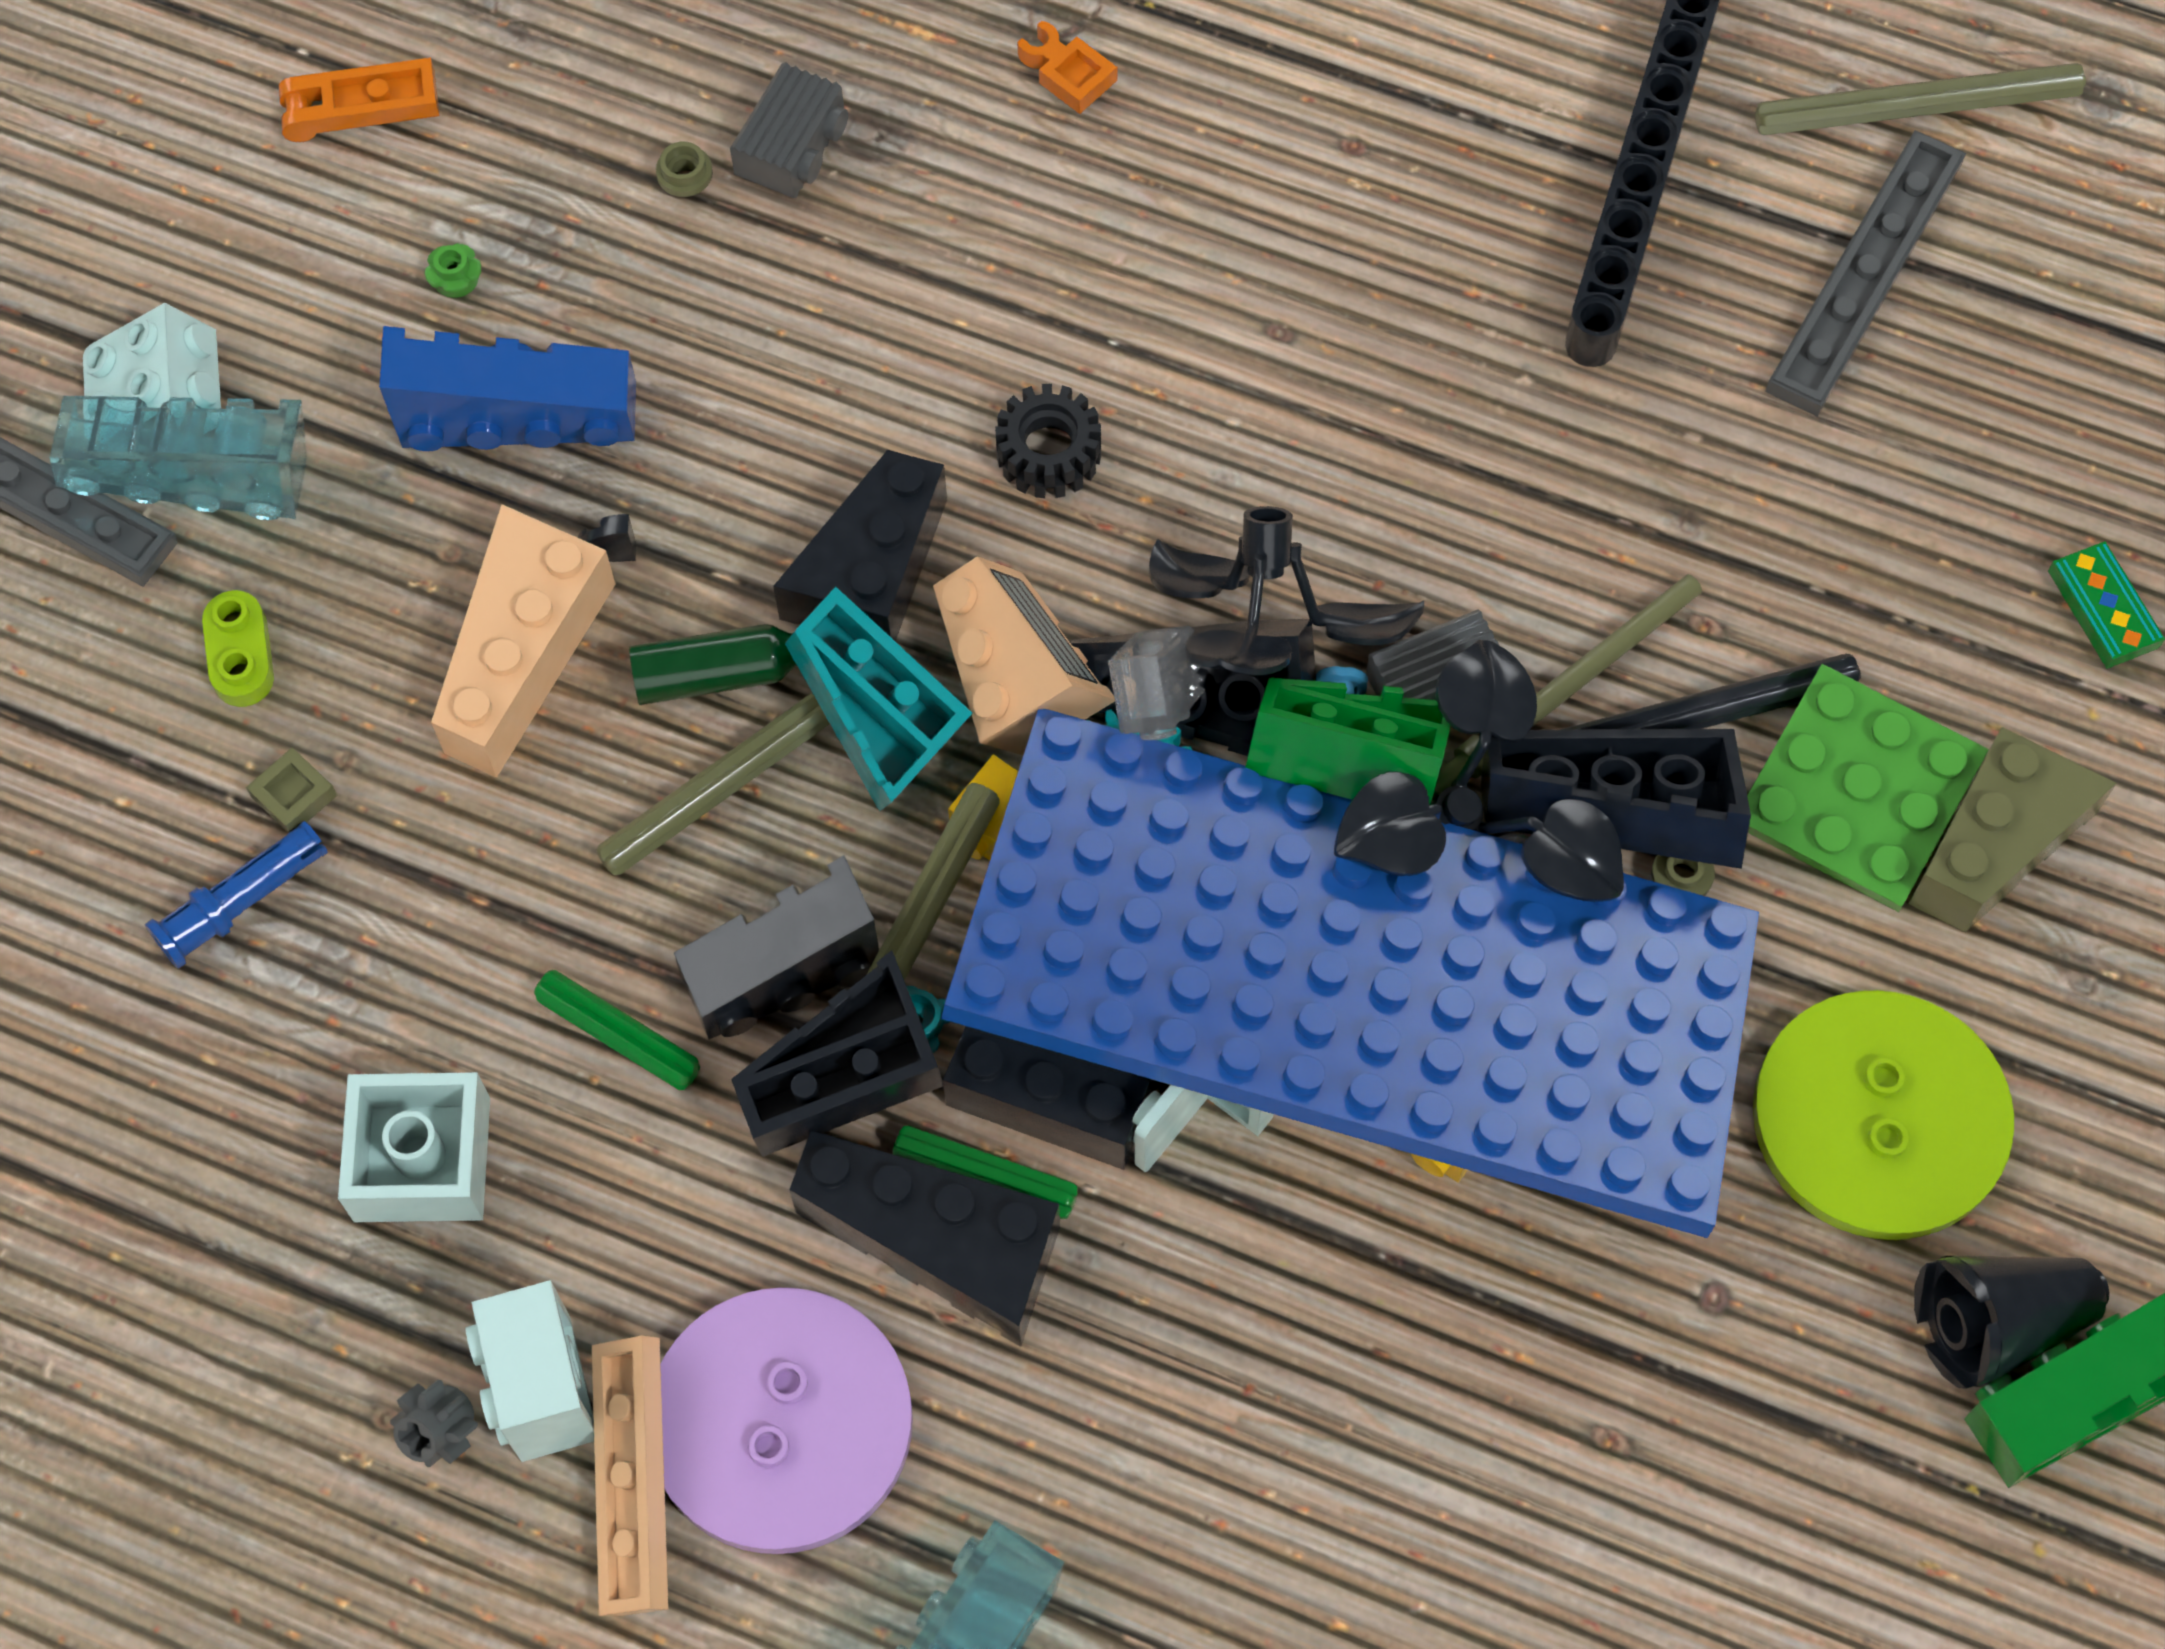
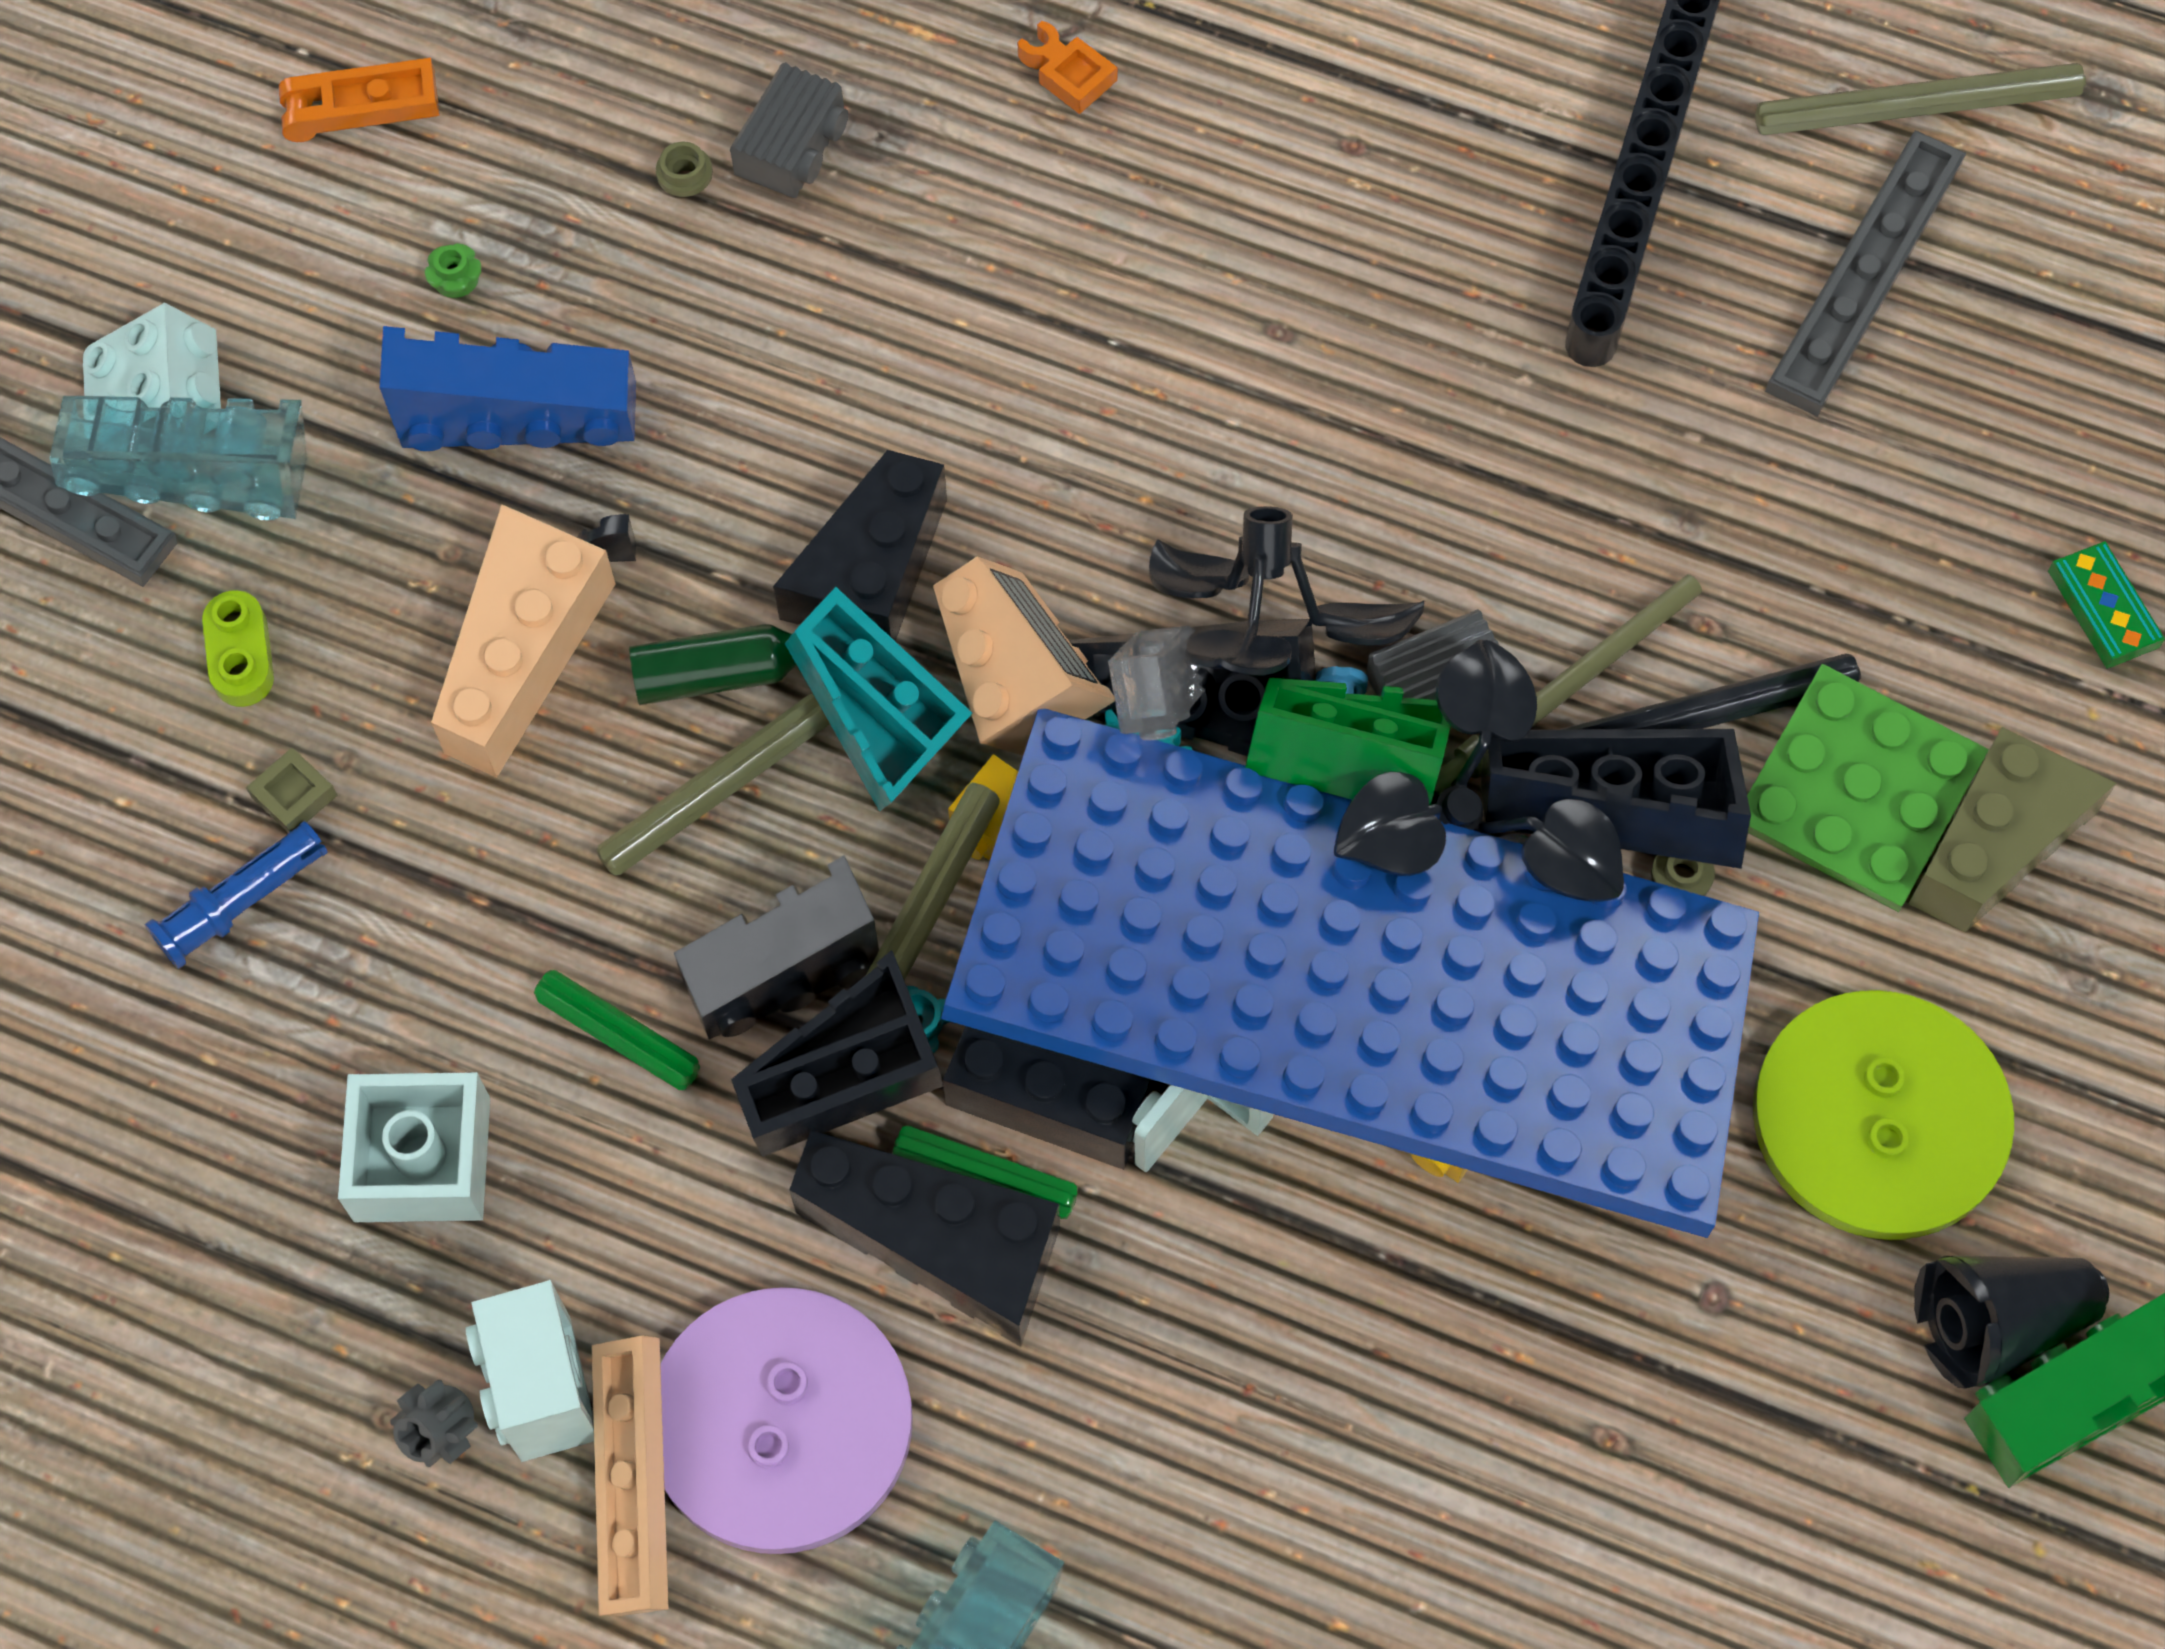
black tyre [995,384,1101,499] -> none

